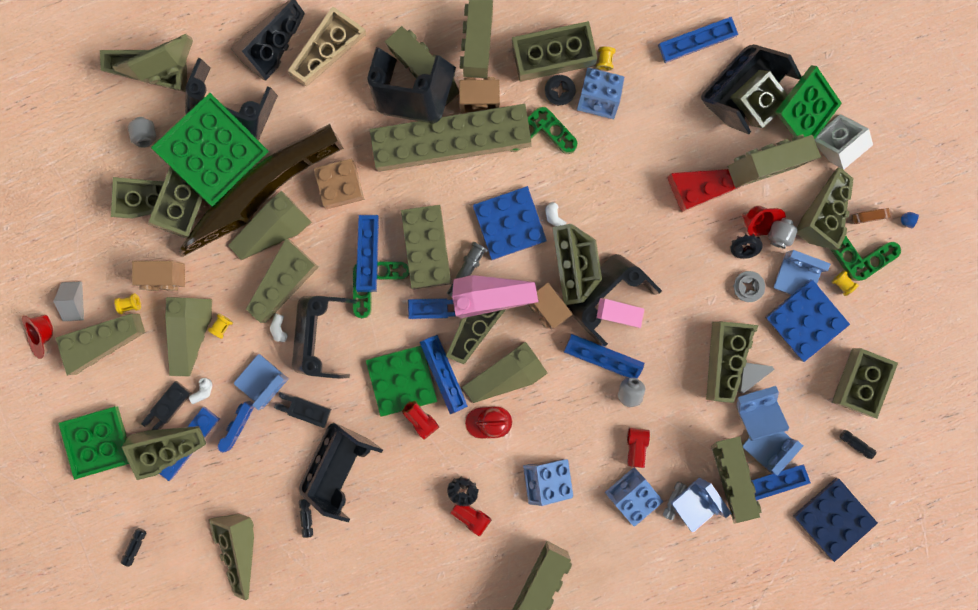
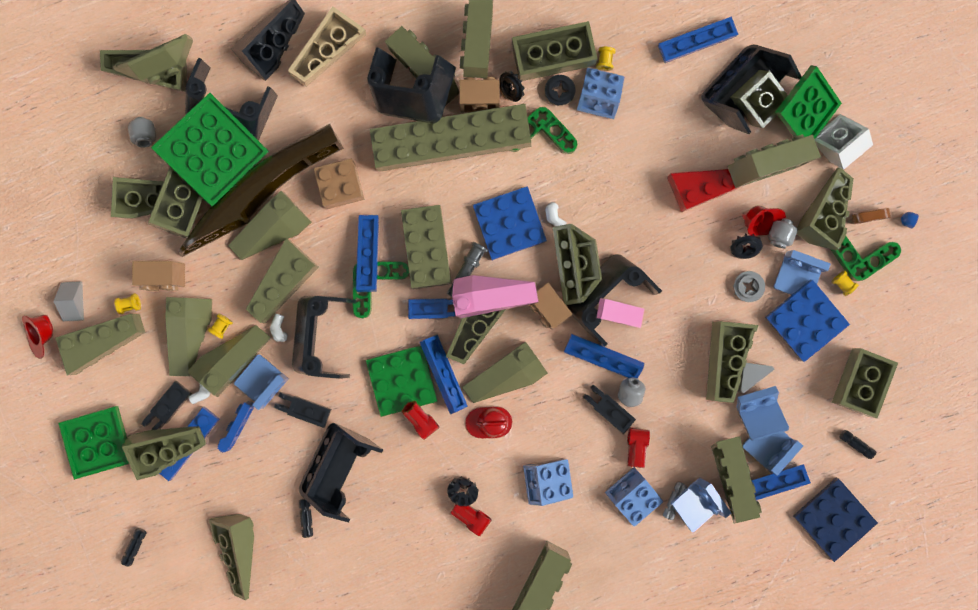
none -> olive wedge [187,325,271,397]
none -> black gear [499,71,525,102]
none -> black hinge [583,385,636,434]

